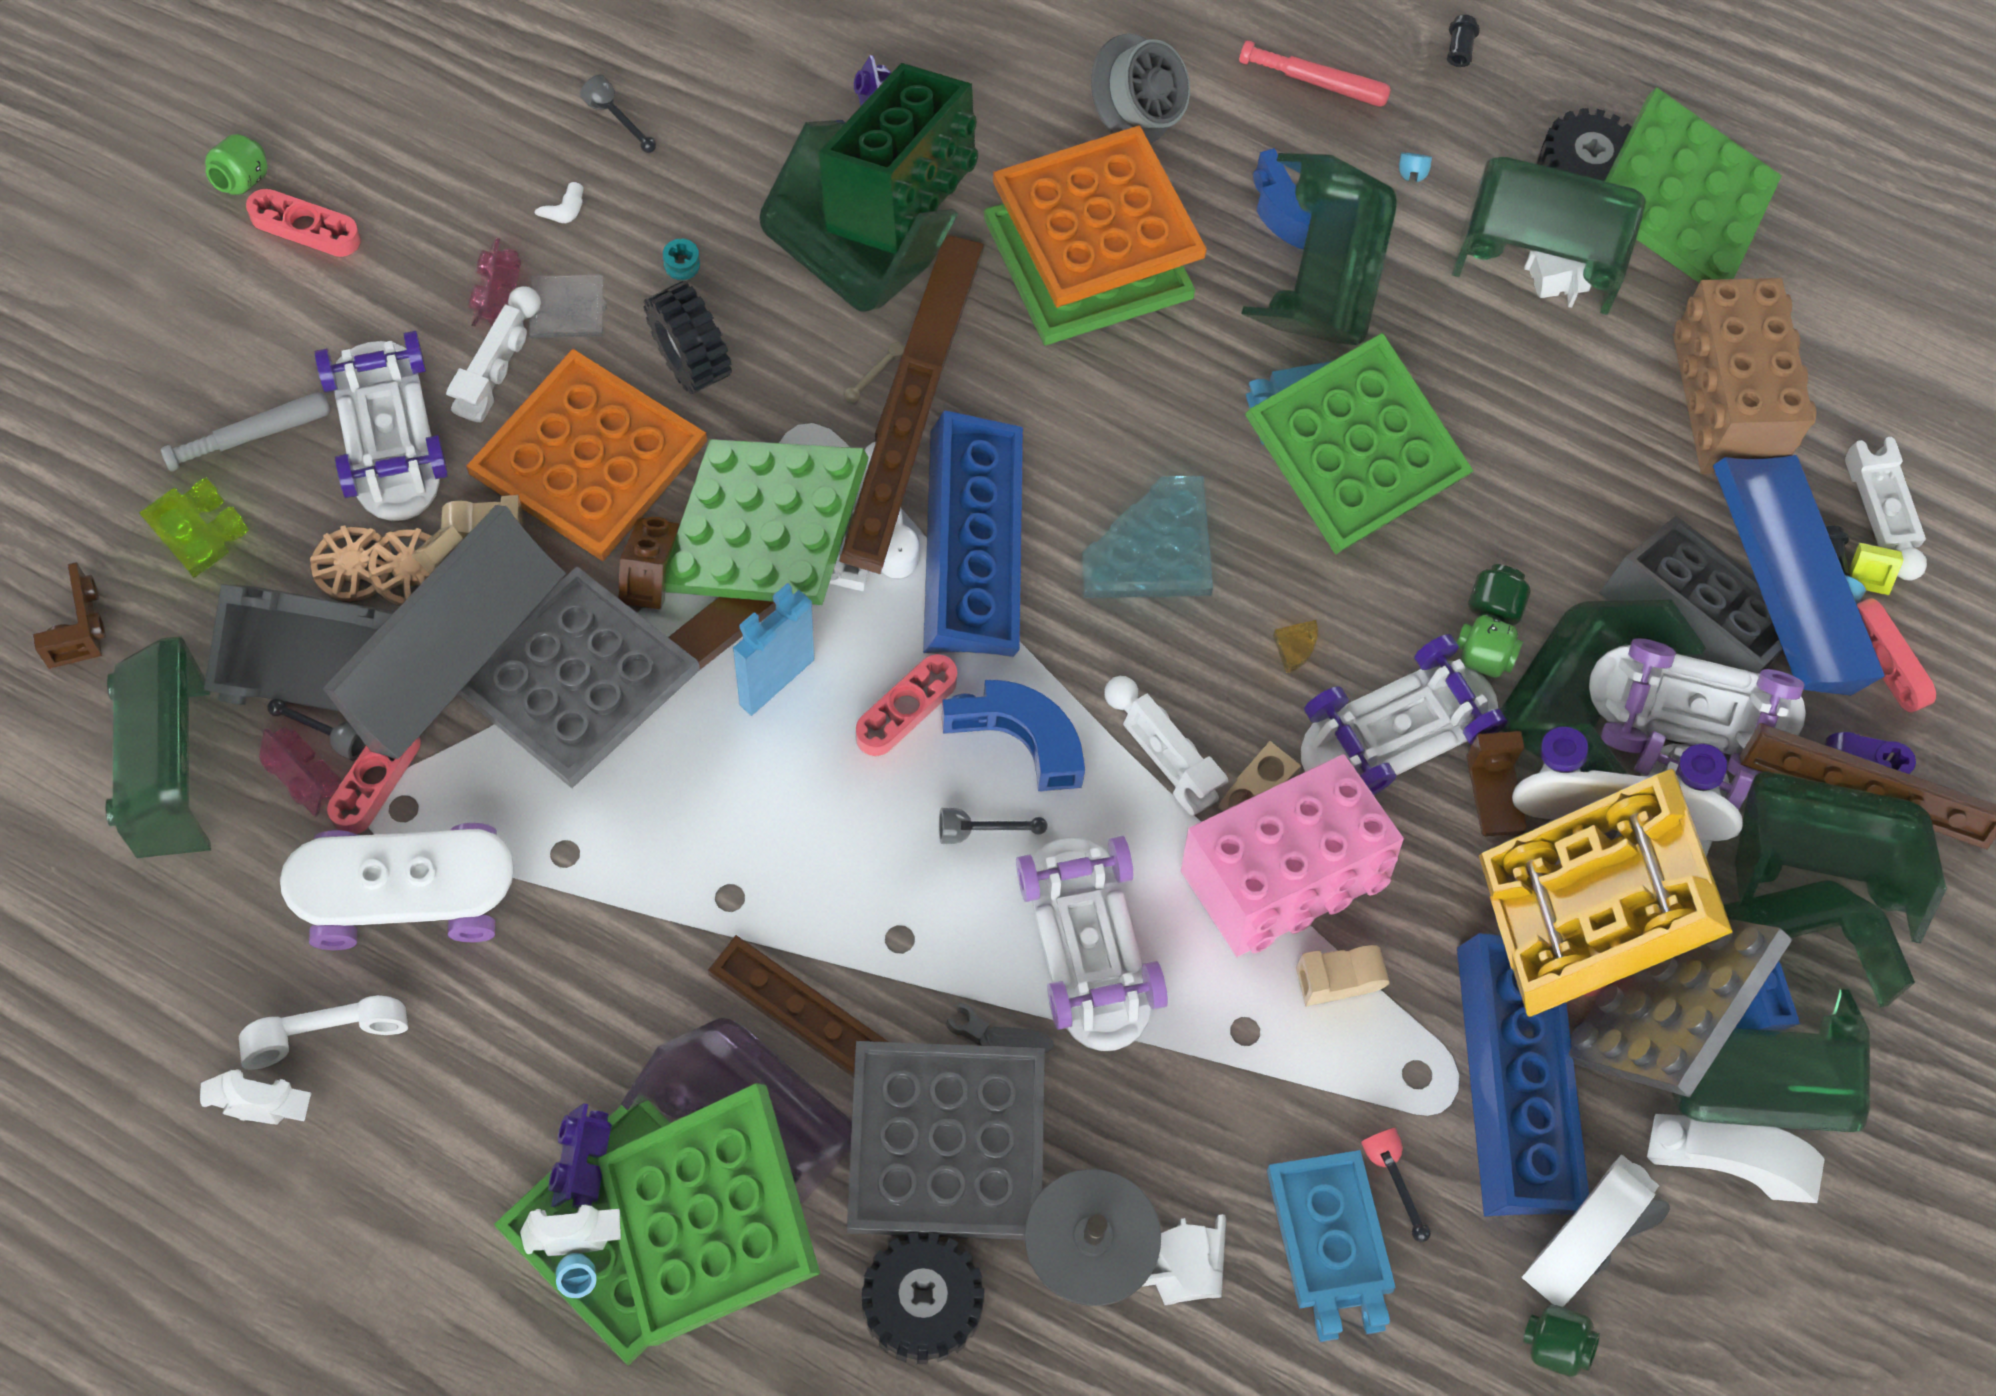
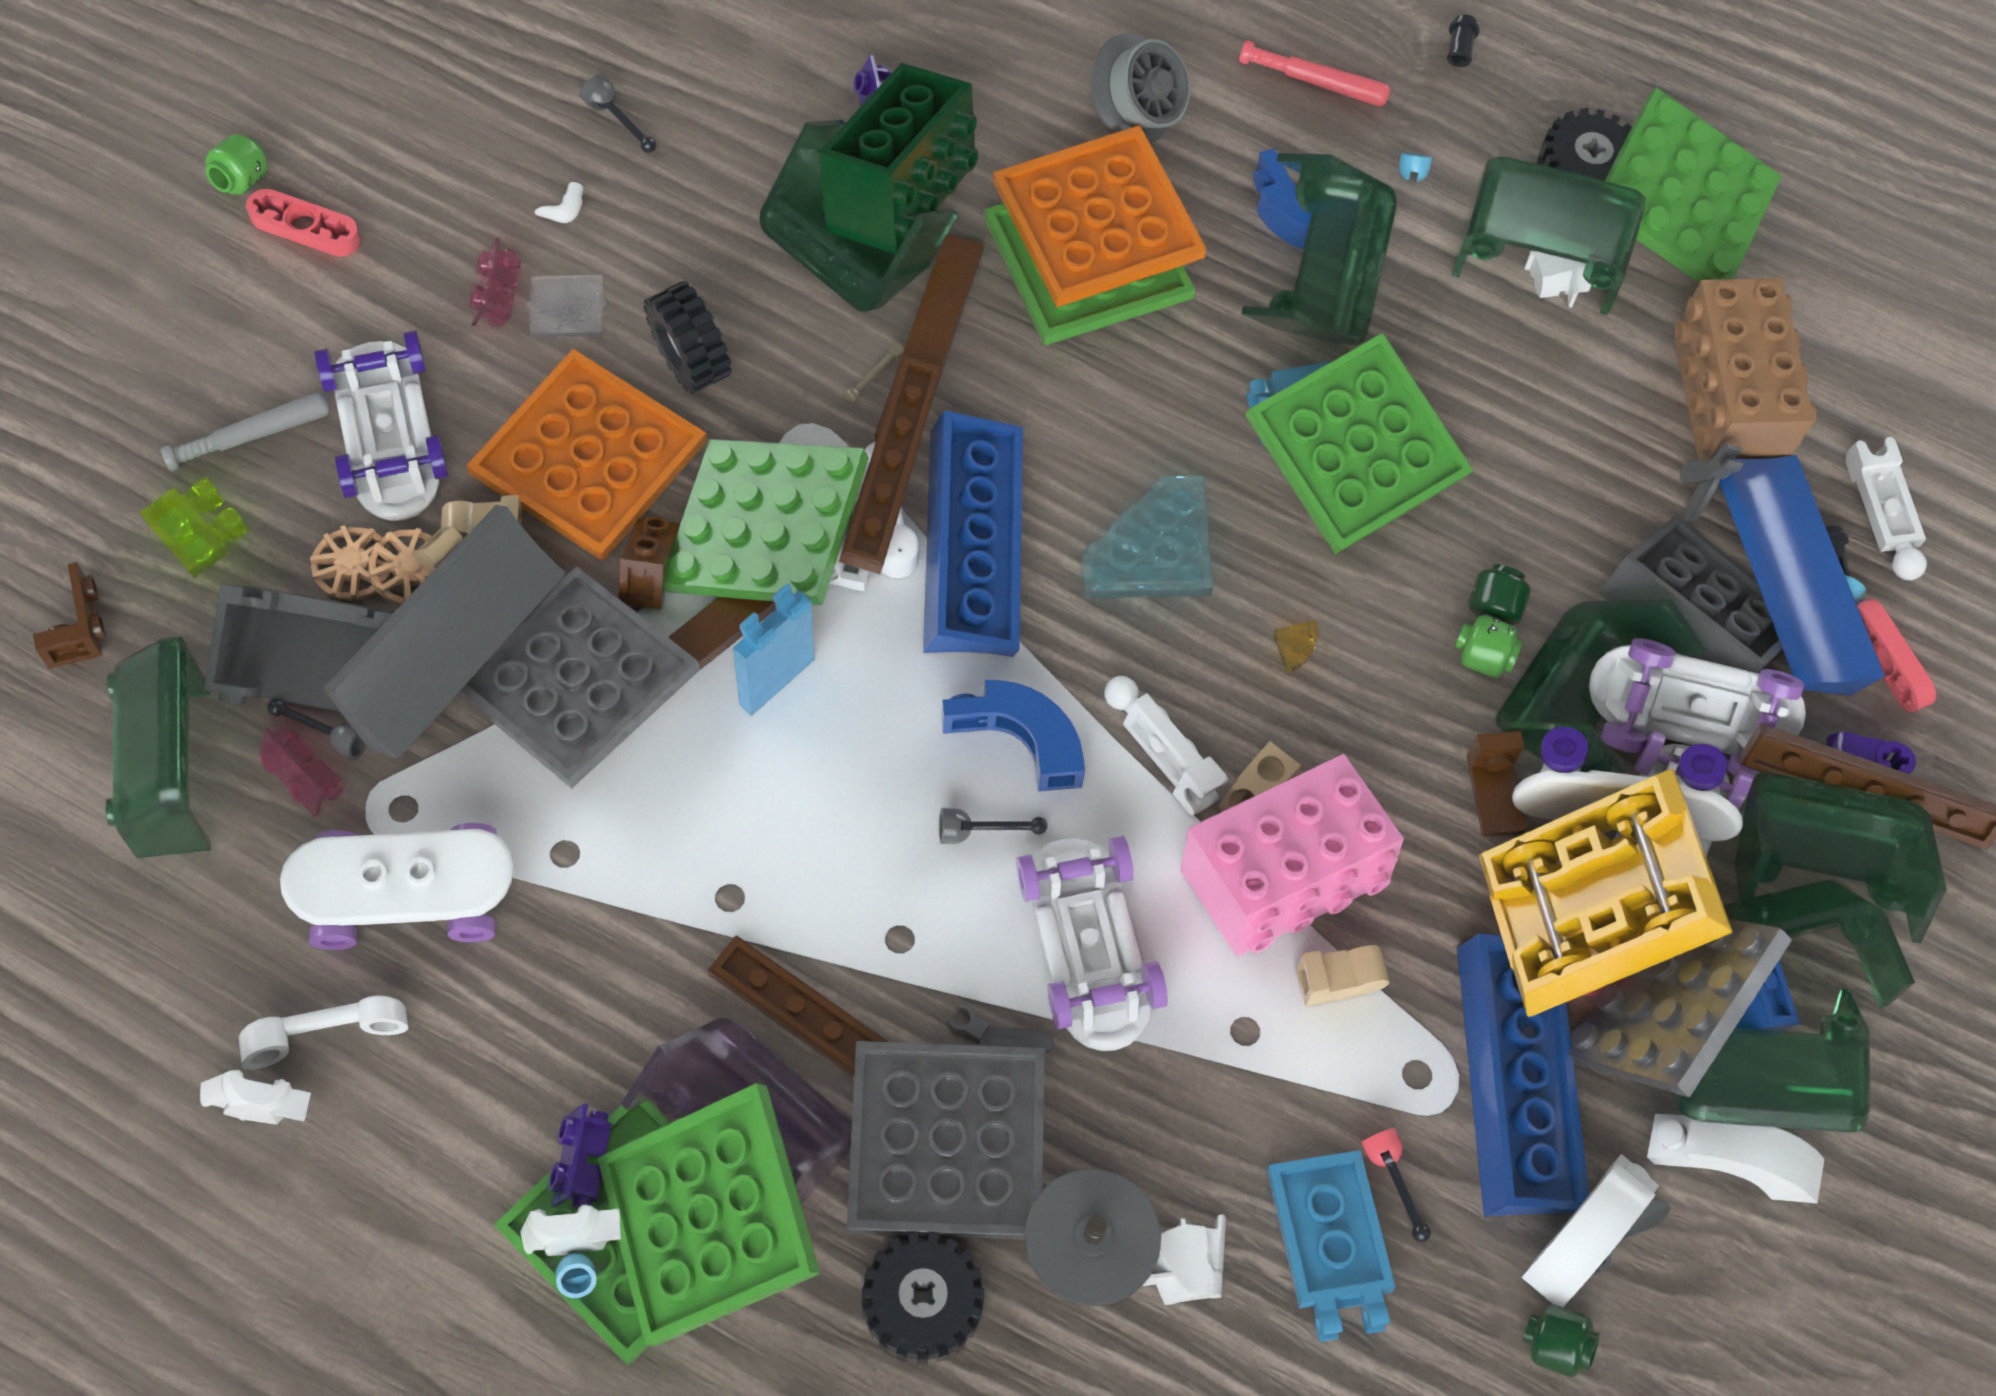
coral beam [327,736,421,834] -> none
white plate [446,286,541,423] -> none
teal bush [663,238,700,280] -> none
coral beam [856,654,957,756] -> none
white piece [1301,634,1508,795] -> none
neon yellow tile [1849,543,1904,595] -> none
none -> dark grey piece [1680,444,1744,523]

